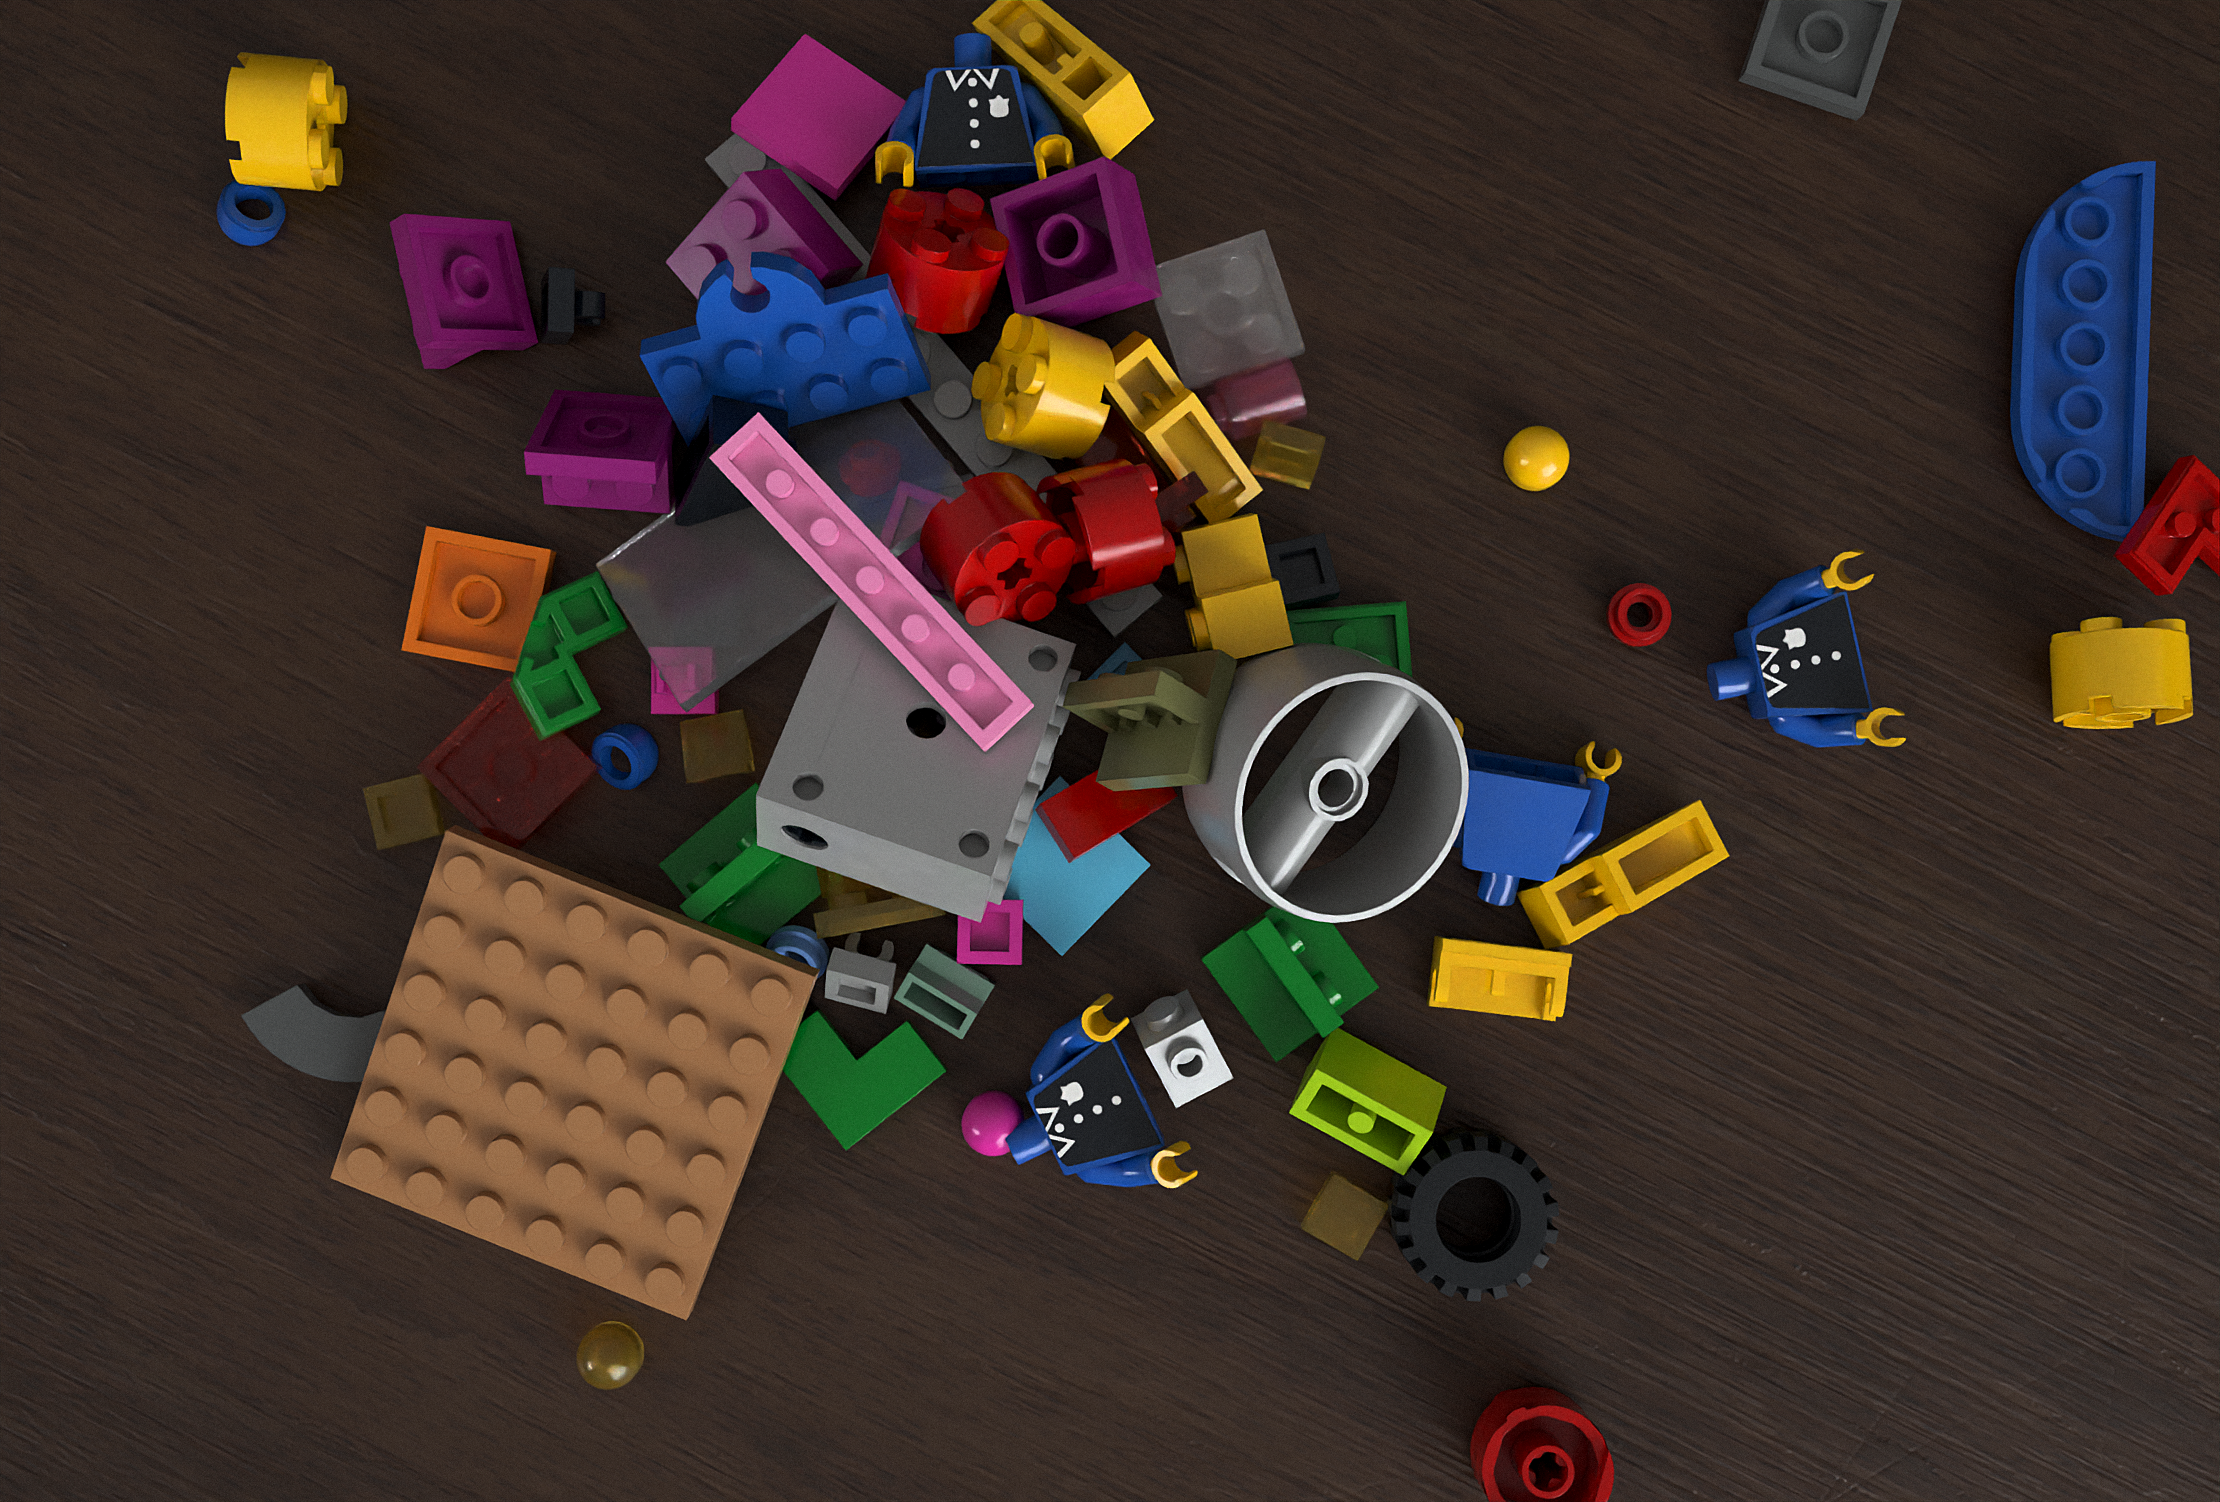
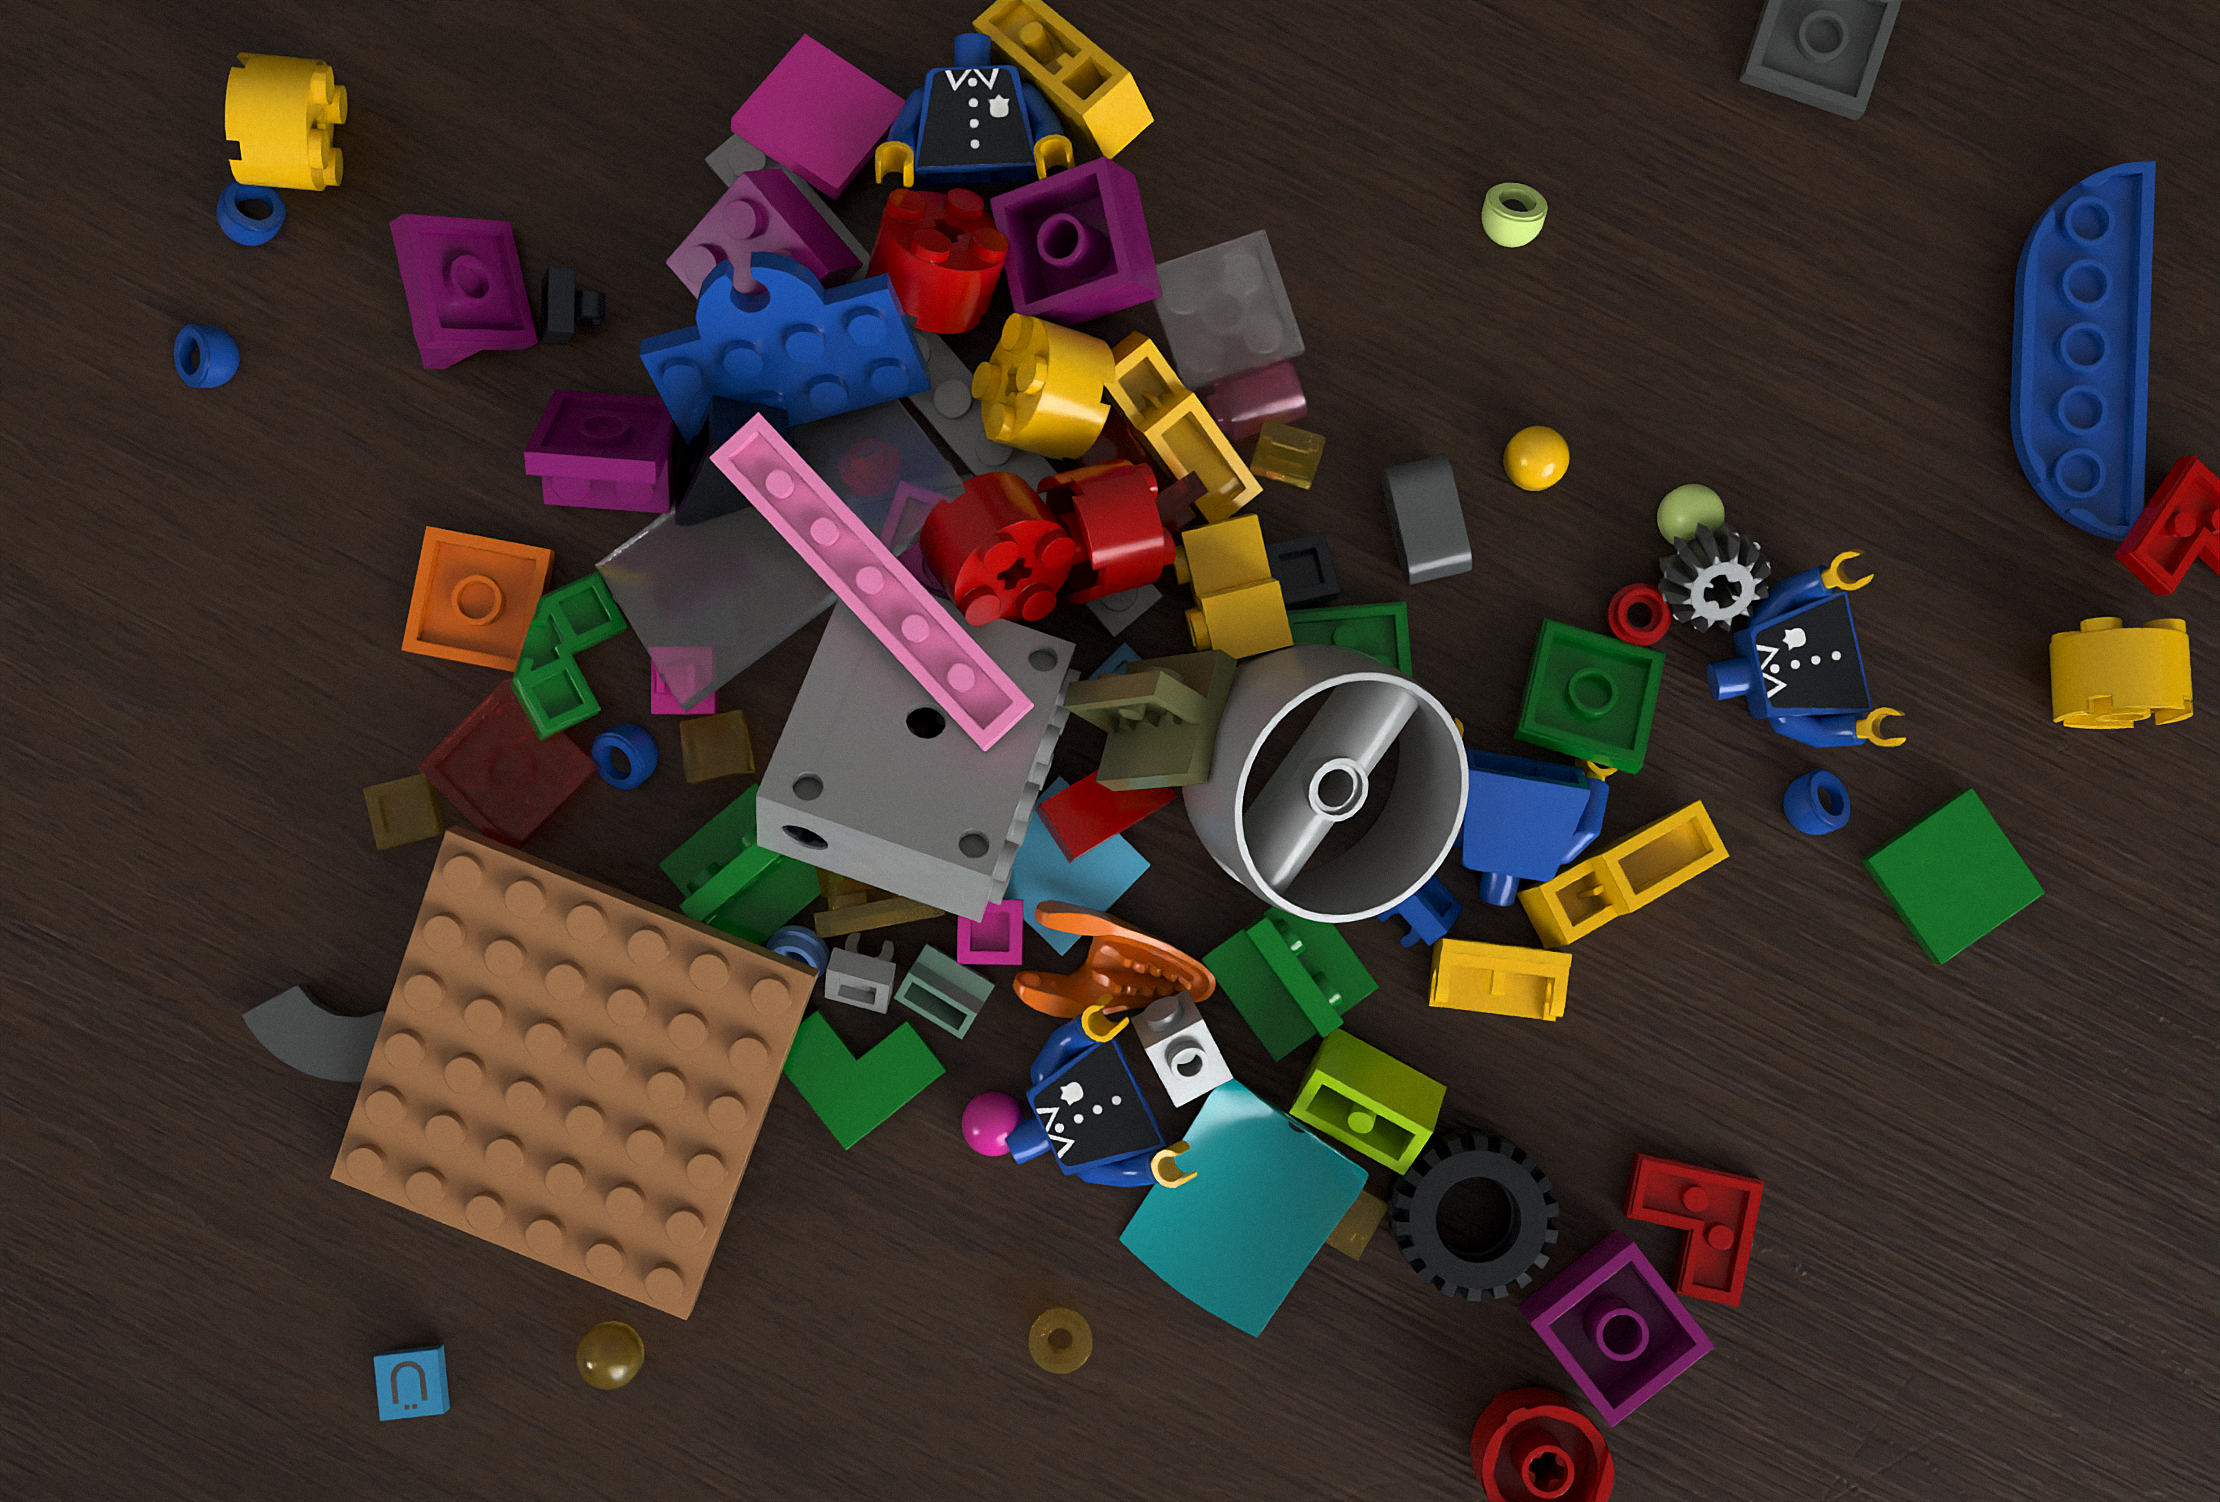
none -> blue piece [174,324,240,388]
none -> dark azure tile [374,1345,450,1421]
none -> orange animal [1012,900,1216,1018]
none -> clear yellow plate [1029,1308,1093,1374]
none -> teal piece [1119,1078,1369,1338]
none -> blue tile [1377,874,1464,947]
none -> dark grey beam [1381,454,1472,585]
none -> yellowish green piece [1481,183,1548,247]
none -> green tile [1513,618,1666,775]
none -> magenta brick [1517,1229,1715,1428]
none -> red tile [1622,1151,1764,1307]
none -> yellowish green piece [1657,484,1725,545]
none -> dark grey gear [1657,521,1772,634]
none -> blue piece [1783,769,1850,835]
none -> green tile [1860,788,2045,965]

